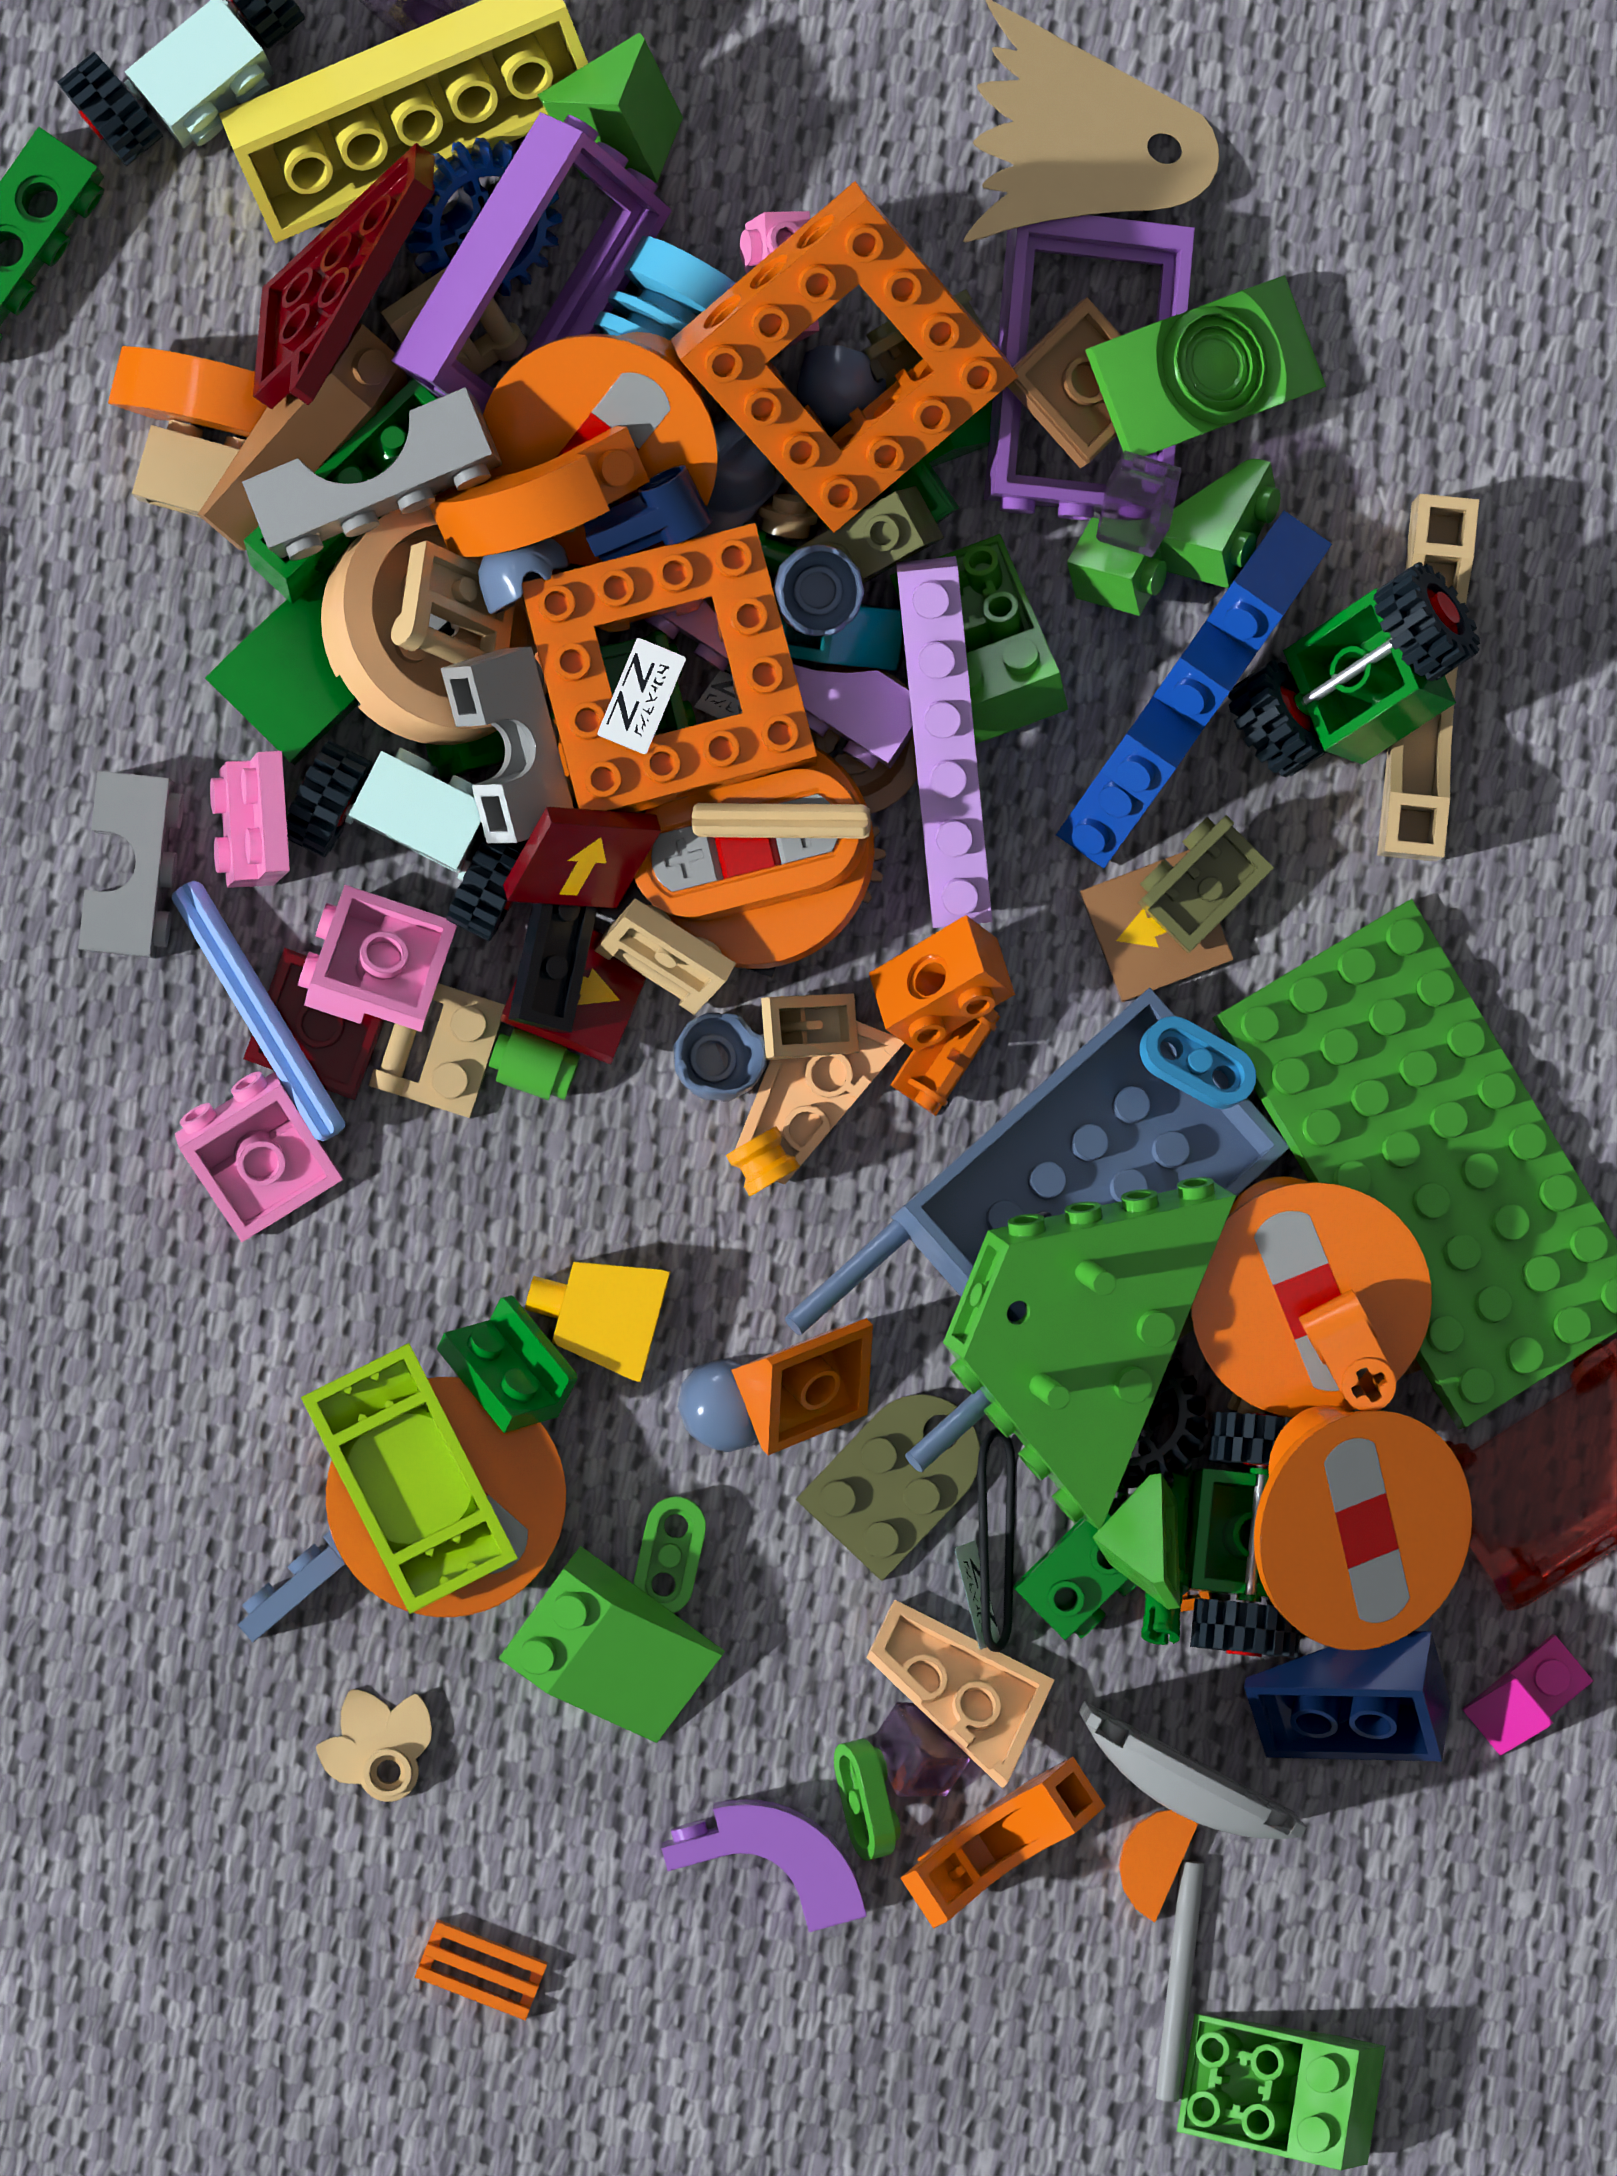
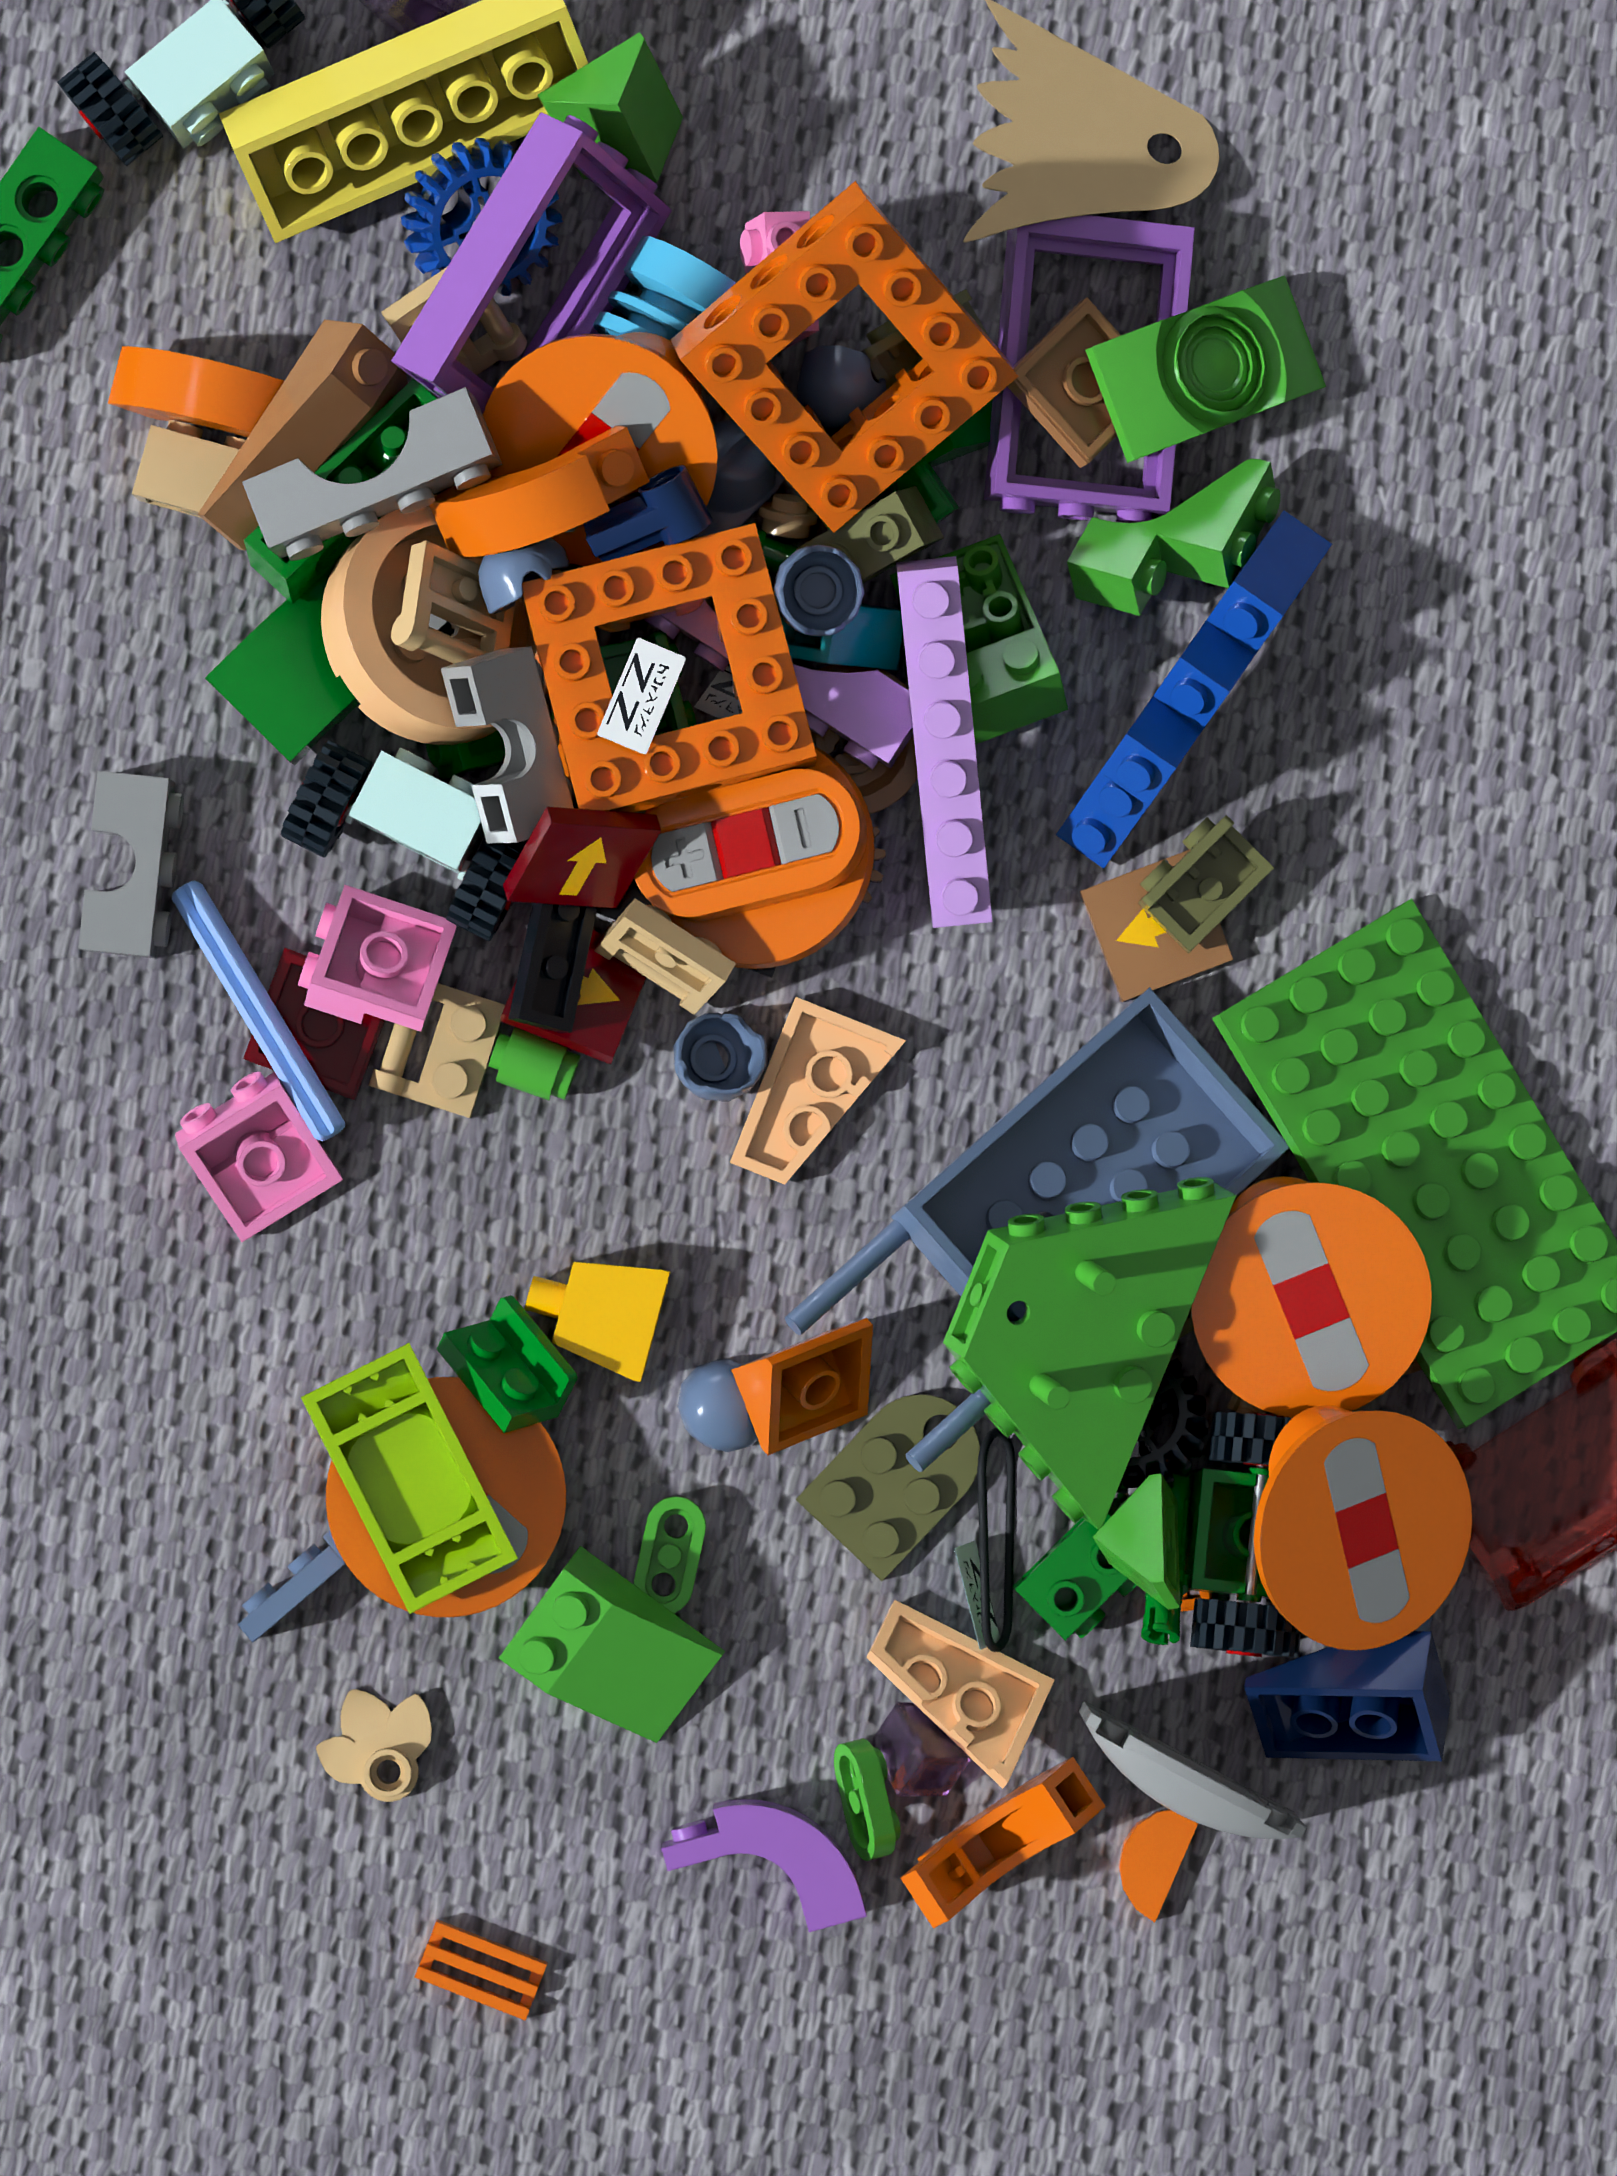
bright pink plate [210,751,290,888] -> none
dark red wing [253,143,435,409] -> none
tan axle [691,803,871,839] -> none
light orange wheel [726,1126,800,1196] -> none
tan slope [761,993,859,1060] -> none
orange brick [869,915,1015,1052] -> none
orange hinge [890,1009,1000,1116] -> none
clear purple panel [1096,450,1182,557] -> none
dark azure plate [1140,1016,1256,1109] -> none
light grey bar [1155,1860,1205,2102] -> none
bright green slope [1177,2013,1386,2170] -> none
brick [1228,562,1480,777] -> none
orange piece [1298,1289,1396,1411] -> none
tan arch [1377,494,1479,862] -> none
dark pink slope [1462,1634,1593,1756] -> none

